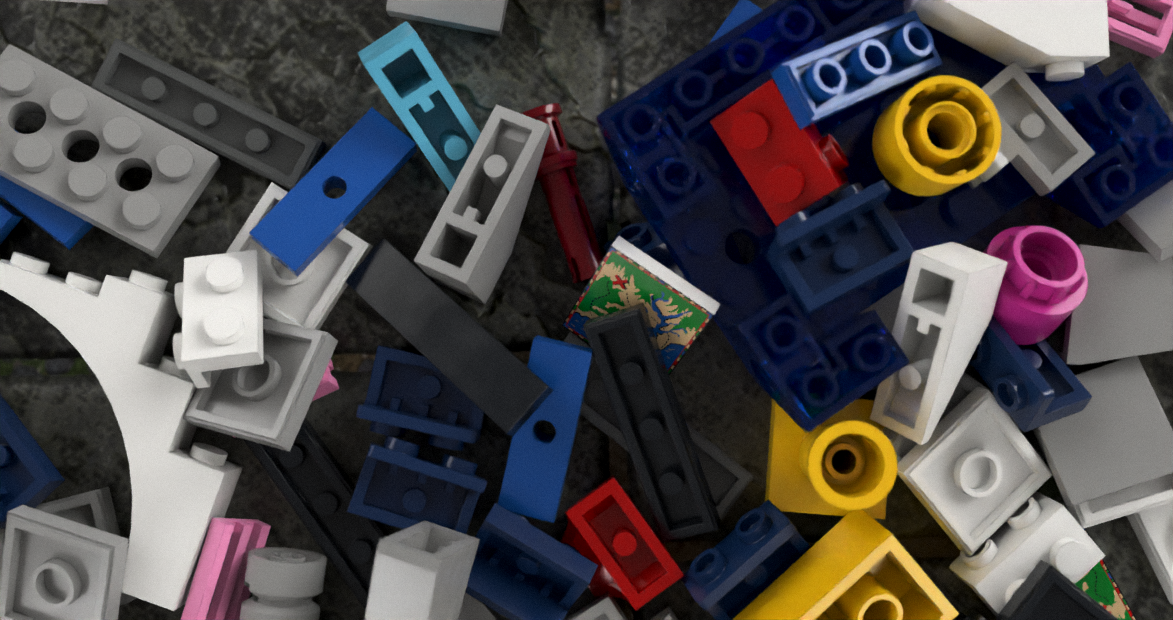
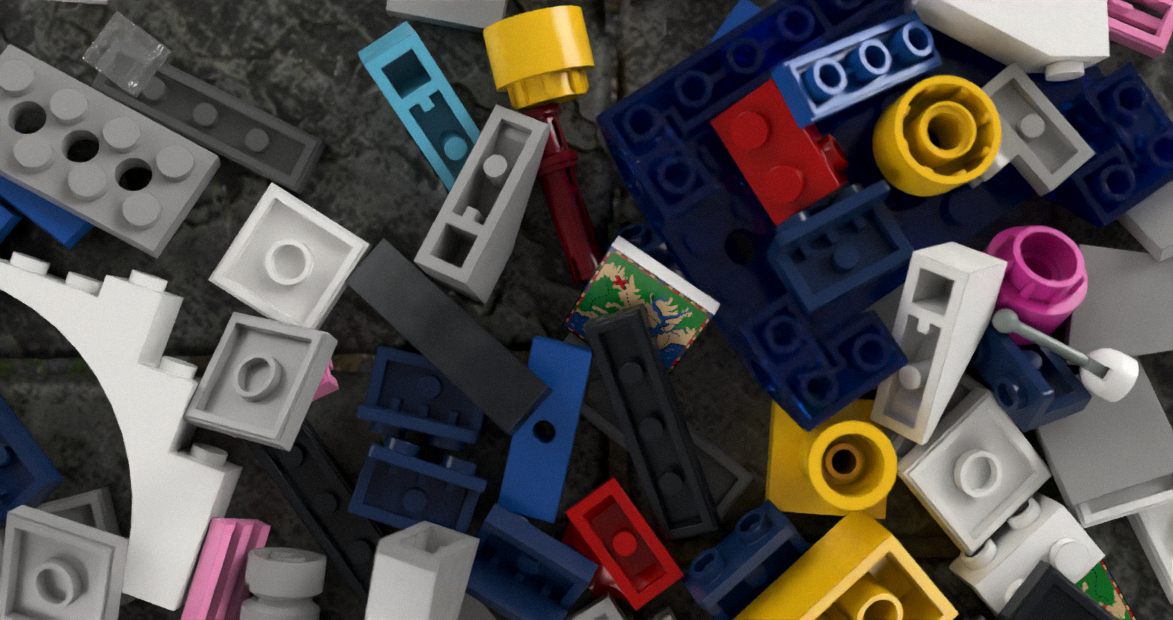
white bracket [173,249,264,389] -> none
blue tile [249,107,417,277] -> none
none -> clear tile [82,11,171,98]
none -> yellow piece [483,5,595,111]
none -> hinge [992,308,1139,402]

